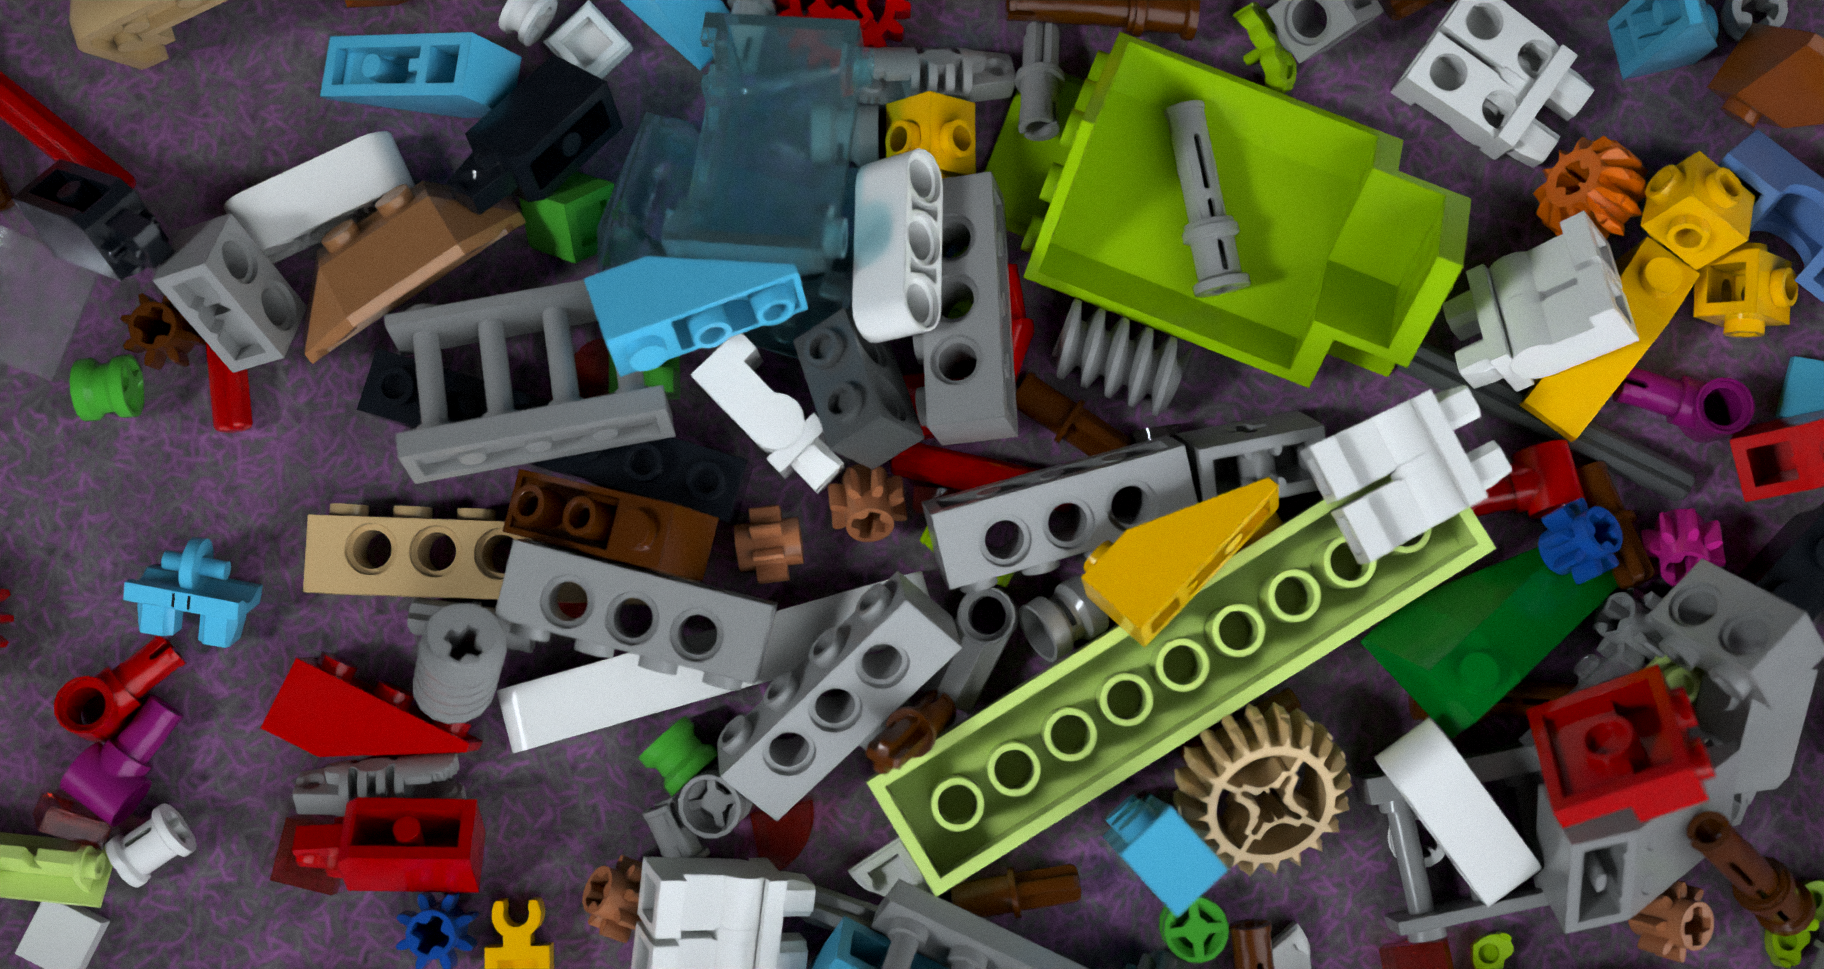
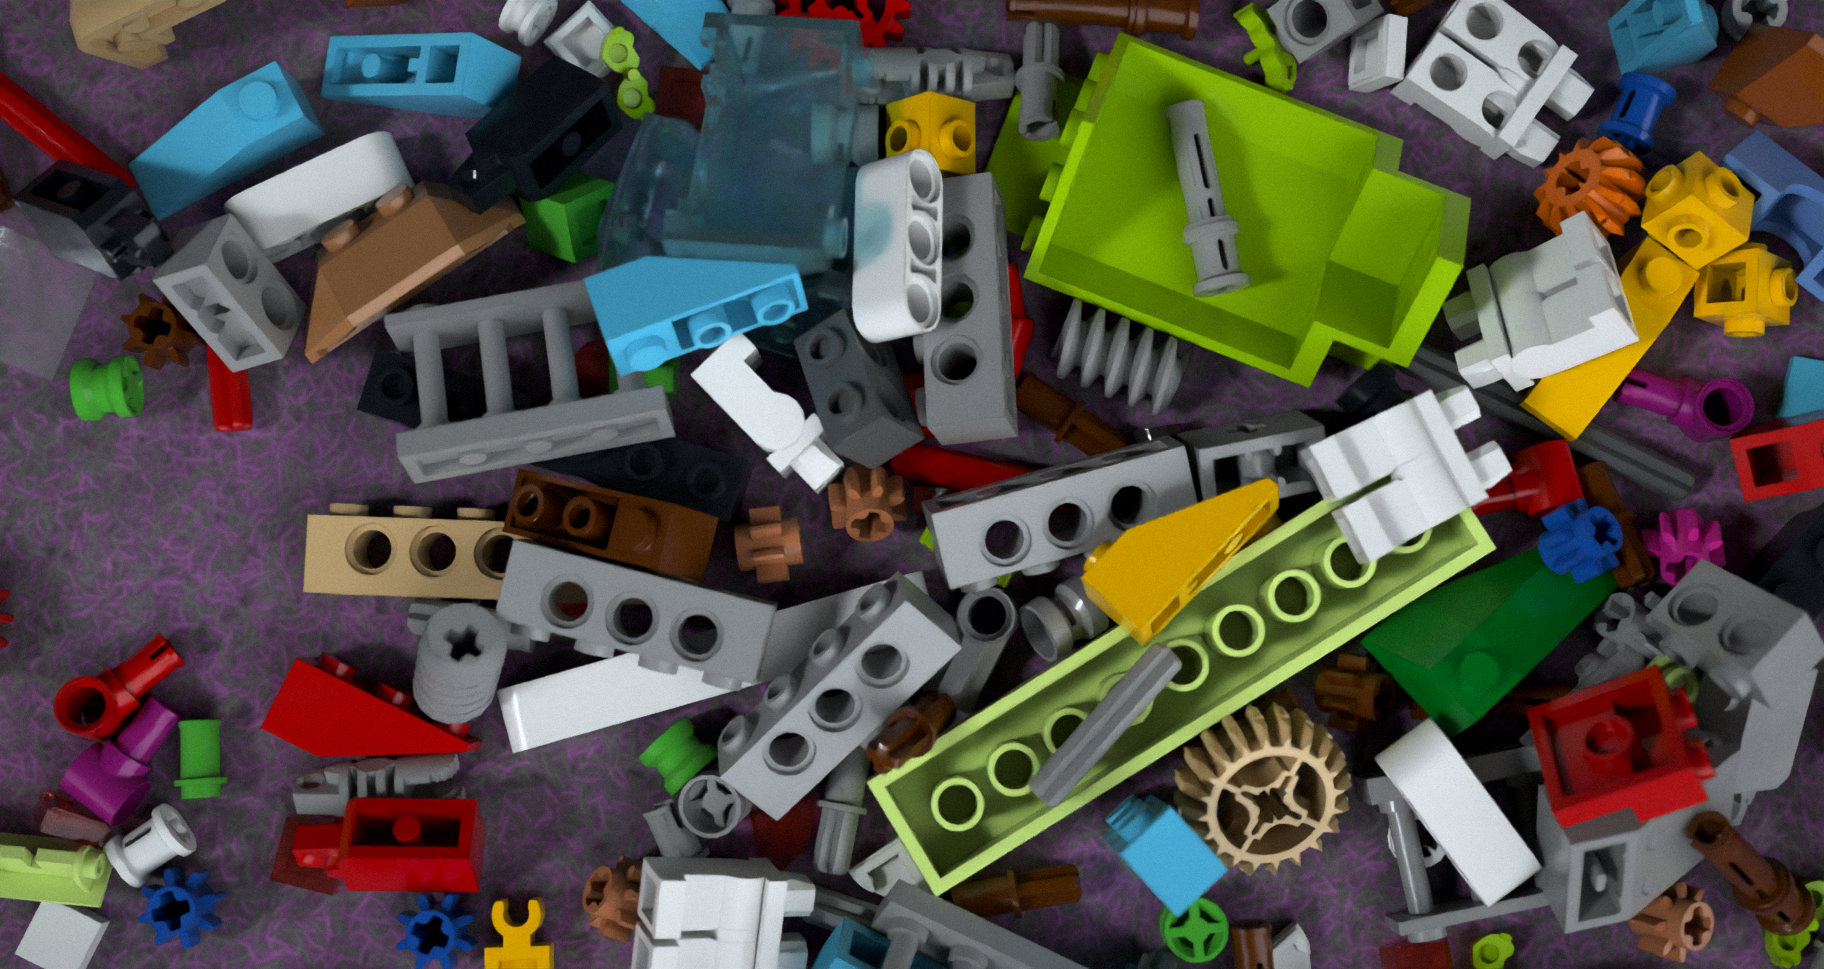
medium azure hips [123,537,263,648] -> none
none -> medium azure slope [128,60,325,221]
none -> blue gear [137,866,227,949]
none -> bright green pin [174,719,228,799]
none -> lime piece [599,26,656,122]
none -> clear red tile [653,66,725,138]
none -> light grey axle [812,747,871,875]
none -> light grey axle [1029,642,1182,808]
none -> reddish brown gear [1314,652,1396,734]
none -> black wheel [1335,358,1418,421]
none -> white tile [1348,14,1408,93]
none -> blue bush [1596,72,1677,155]

